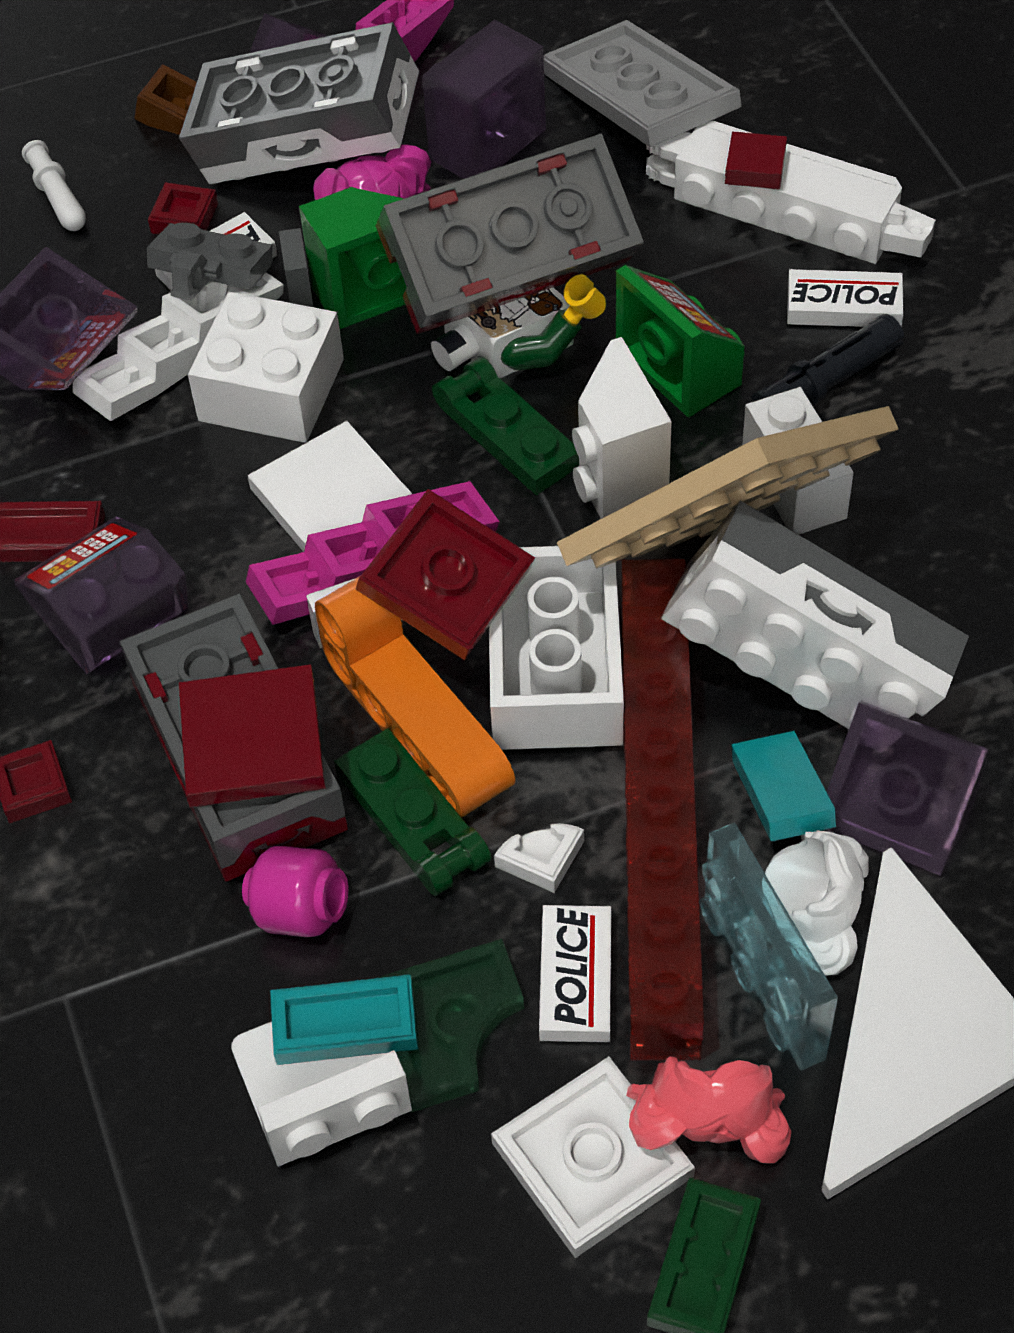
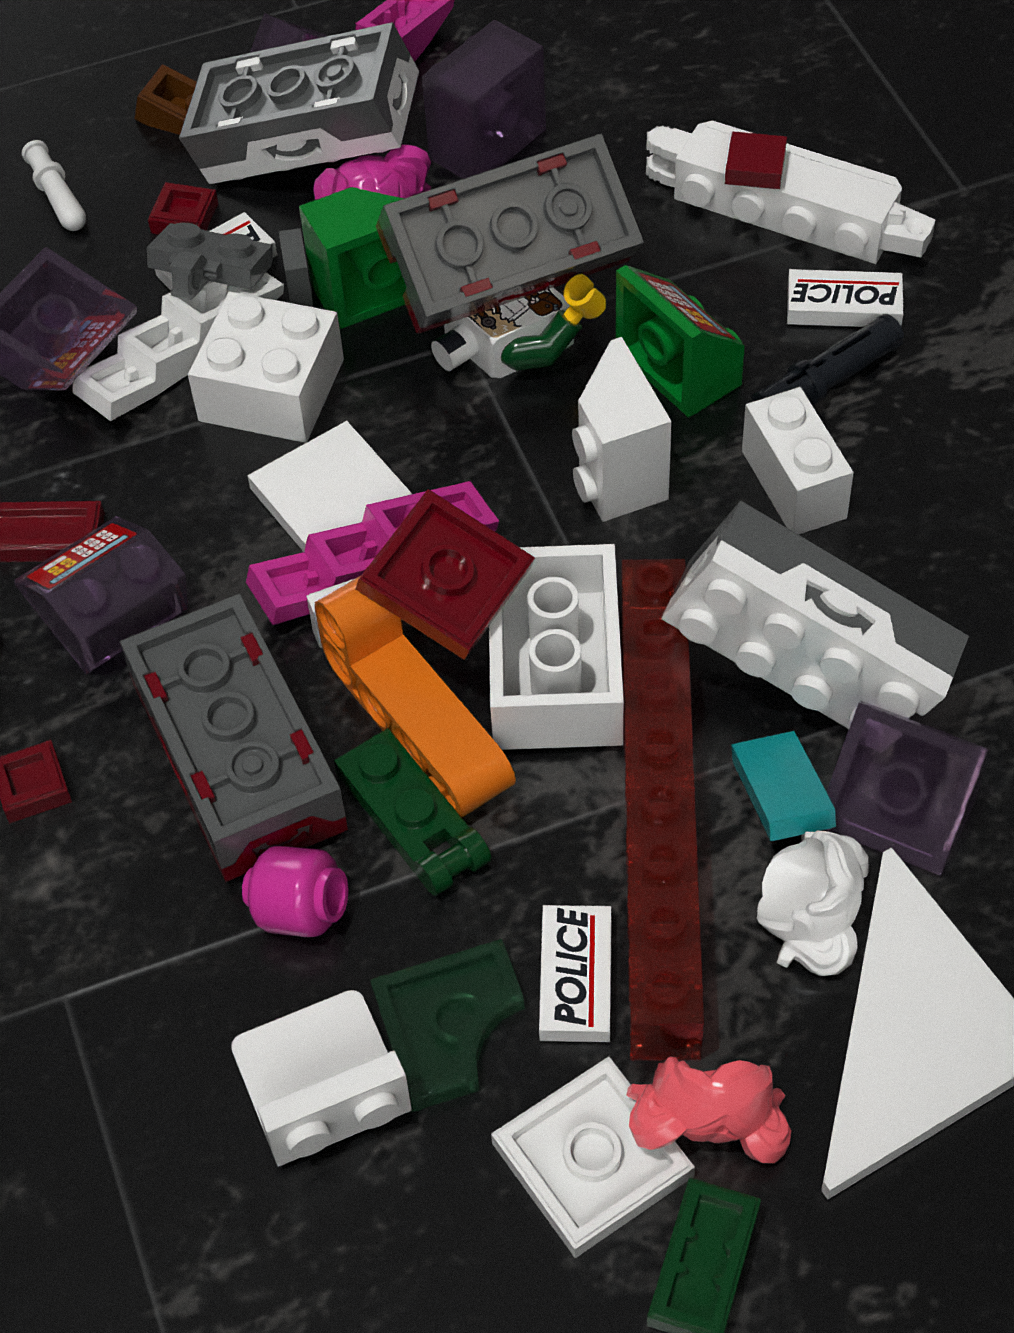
dark red tile [179,664,326,807] -> none
teal tile [270,975,418,1065] -> none
dark green plate [432,356,579,496] -> none
white tile [494,823,584,893] -> none
light grey tile [541,20,741,147] -> none
tan plate [557,406,899,569] -> none
clear light blue plate [699,822,838,1071] -> none

